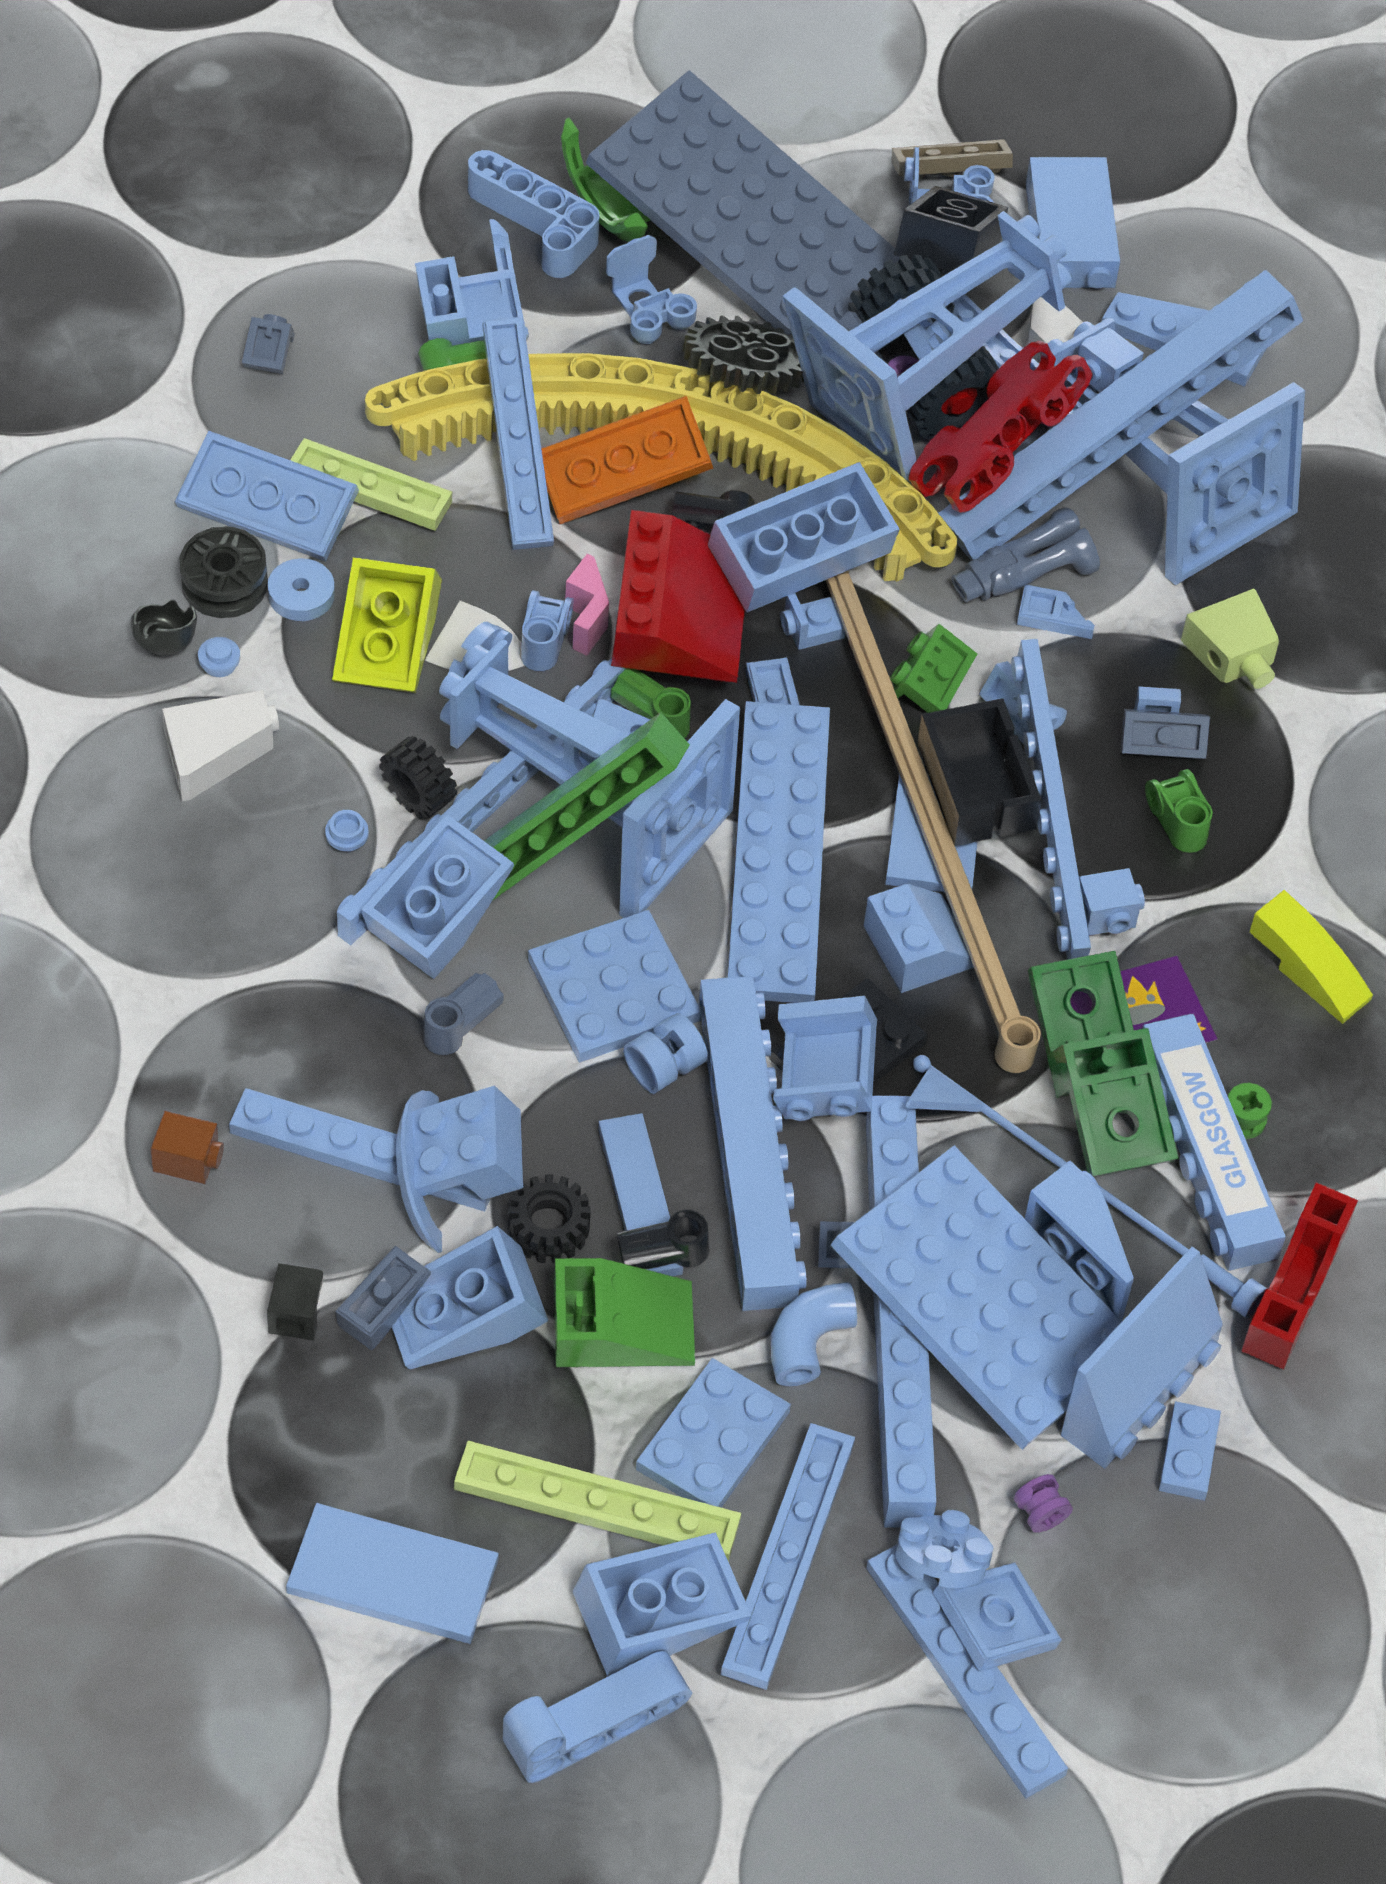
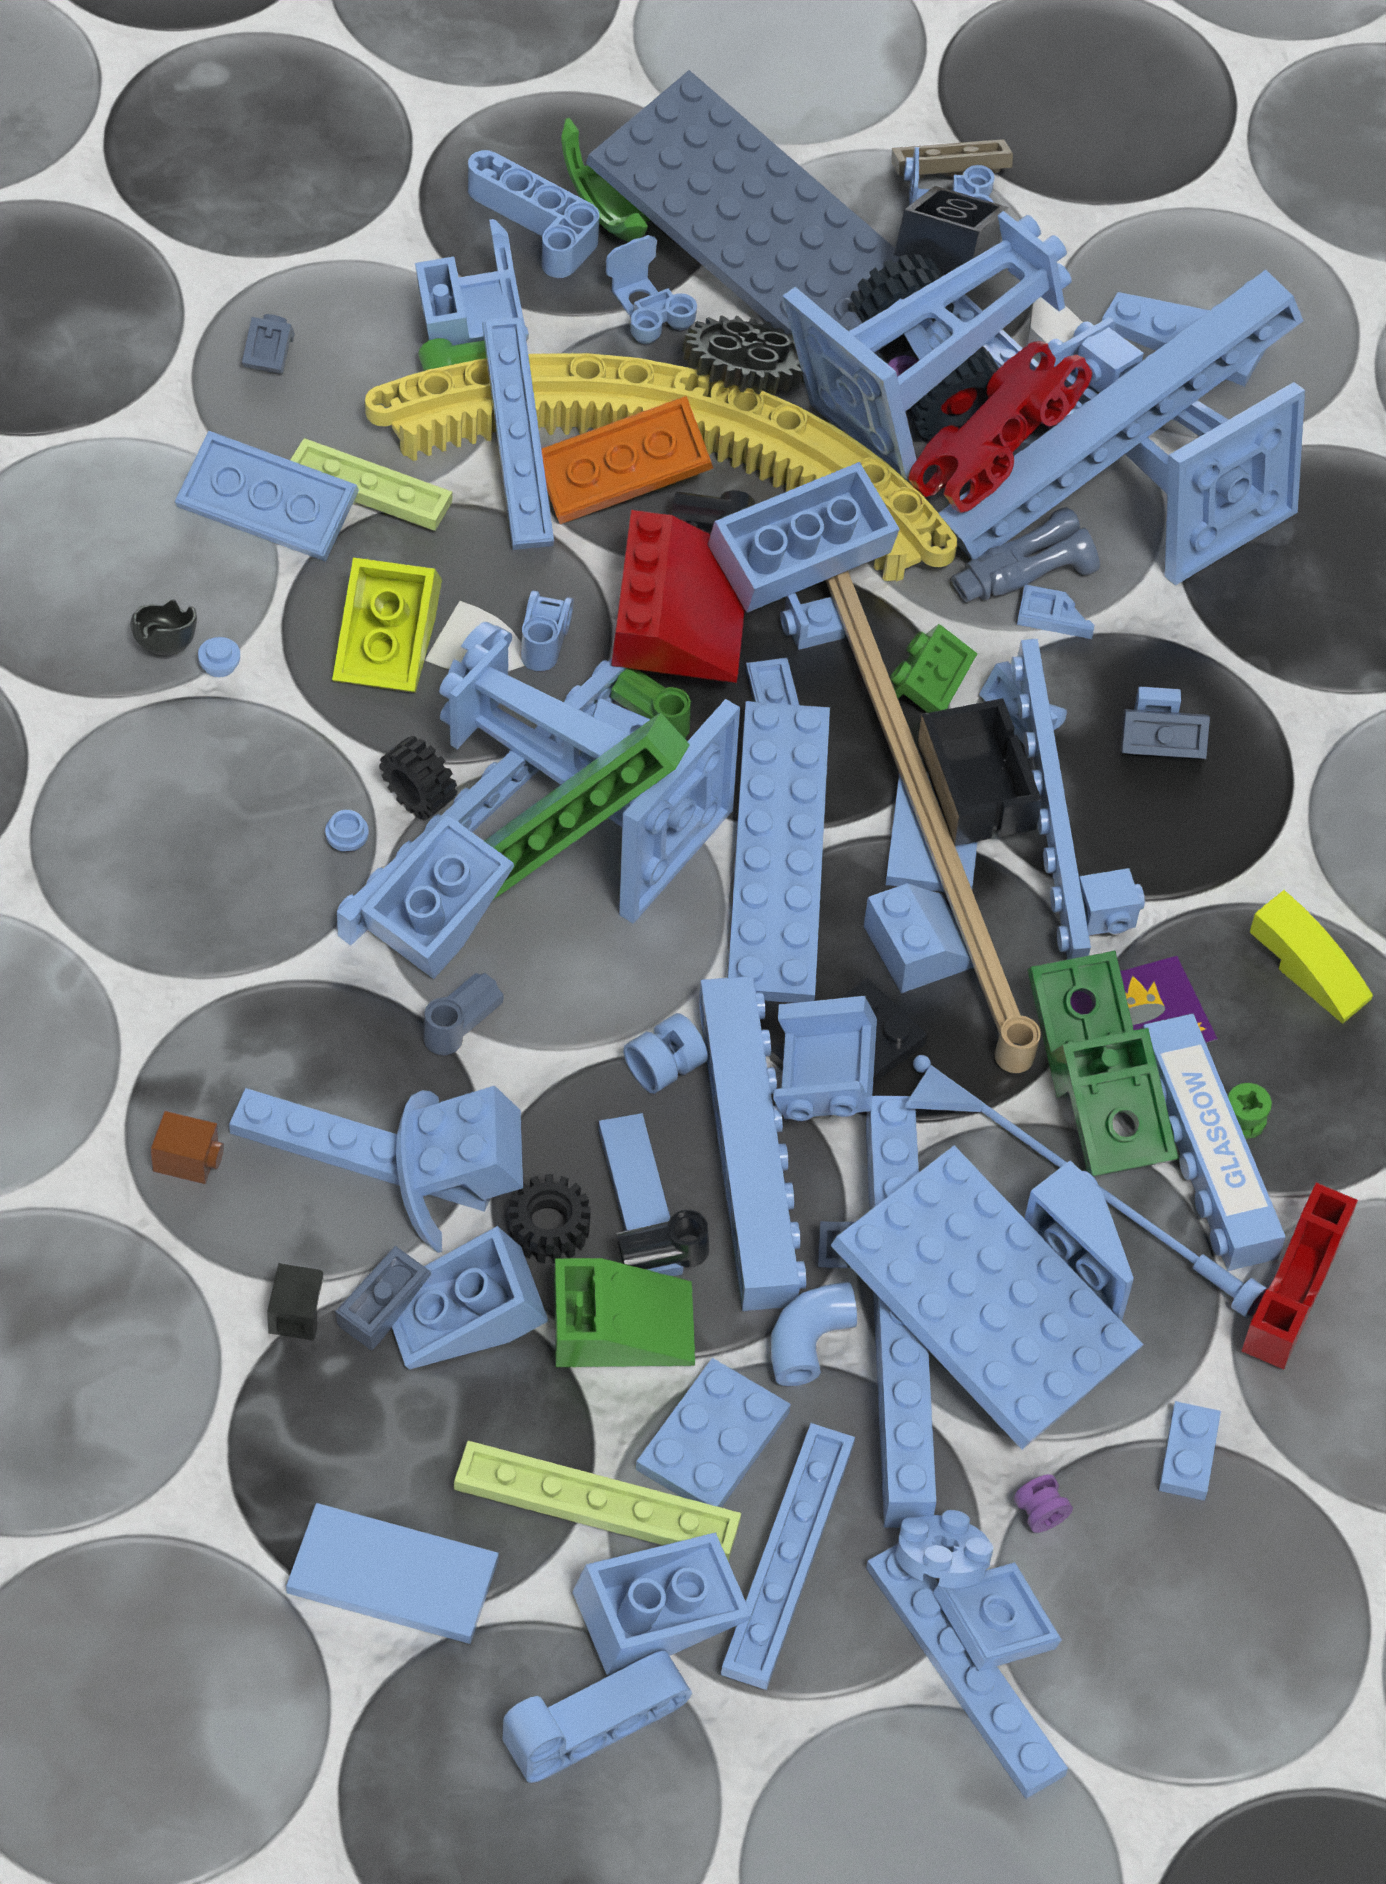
white slope [162,690,279,801] -> none
pearl dark grey wheel [179,526,268,618] -> none
light blue piece [268,558,335,621] -> none
light blue plate [528,910,702,1063] -> none
bright pink slope [565,554,609,656] -> none
light blue brick [1026,157,1120,289] -> none
light blue slope [1061,1247,1223,1469] -> none
bright green piece [1145,769,1213,853] -> none
yellowish green torso [1181,589,1279,689] -> none

